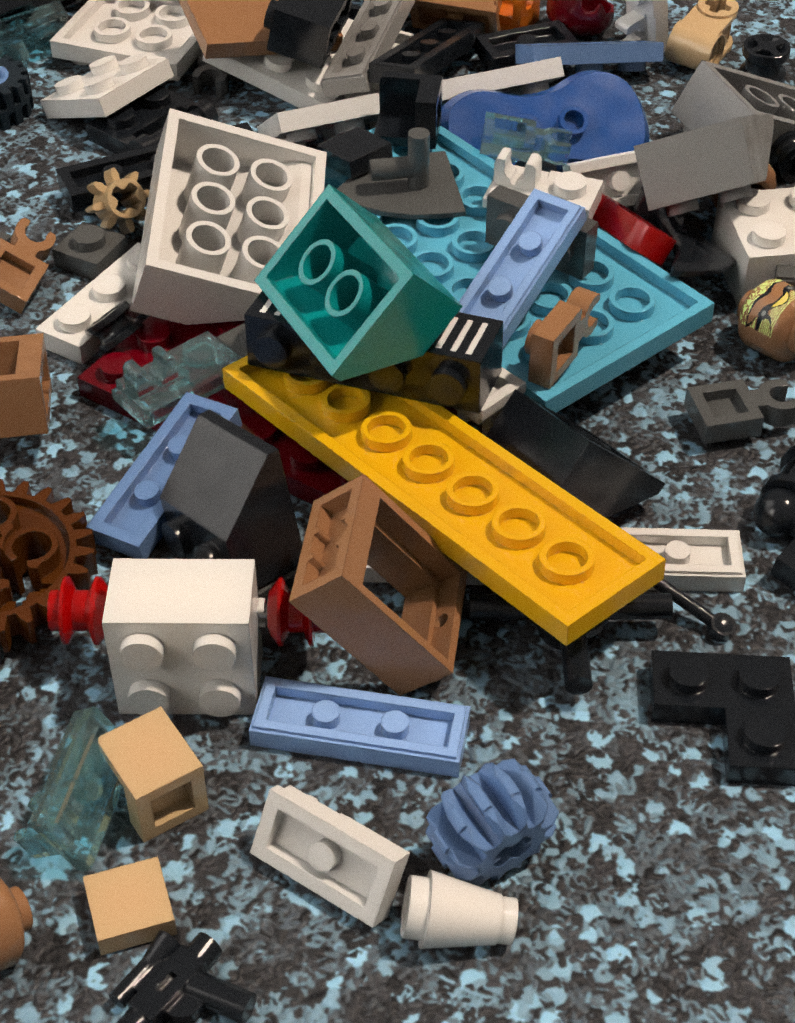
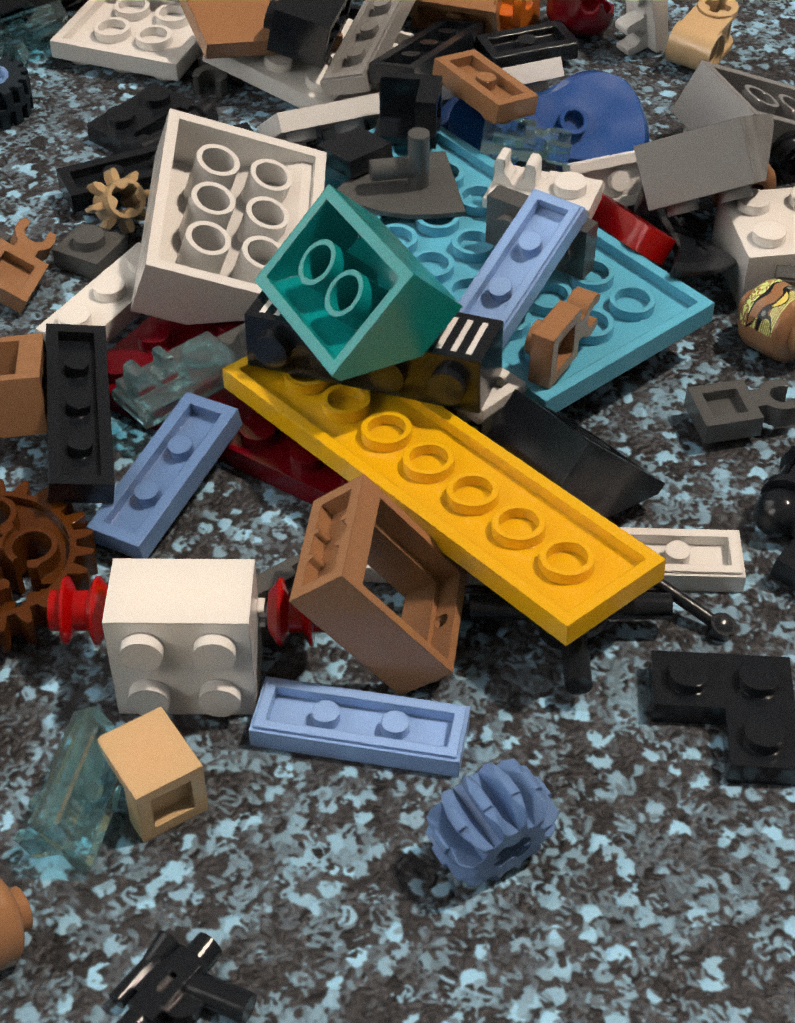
white plate [40,54,174,119] -> none
tan tile [83,856,177,956] -> none
black bush [85,300,143,354] -> none
black slope [160,409,302,589] -> none
white plate [250,785,410,928] -> none
white cone [400,869,518,949] -> none
medium blue plate [515,40,664,73] -> none
black wheel [739,34,791,83] -> none
none -> black plate [45,323,115,503]
none -> medium nougat plate [432,49,539,124]

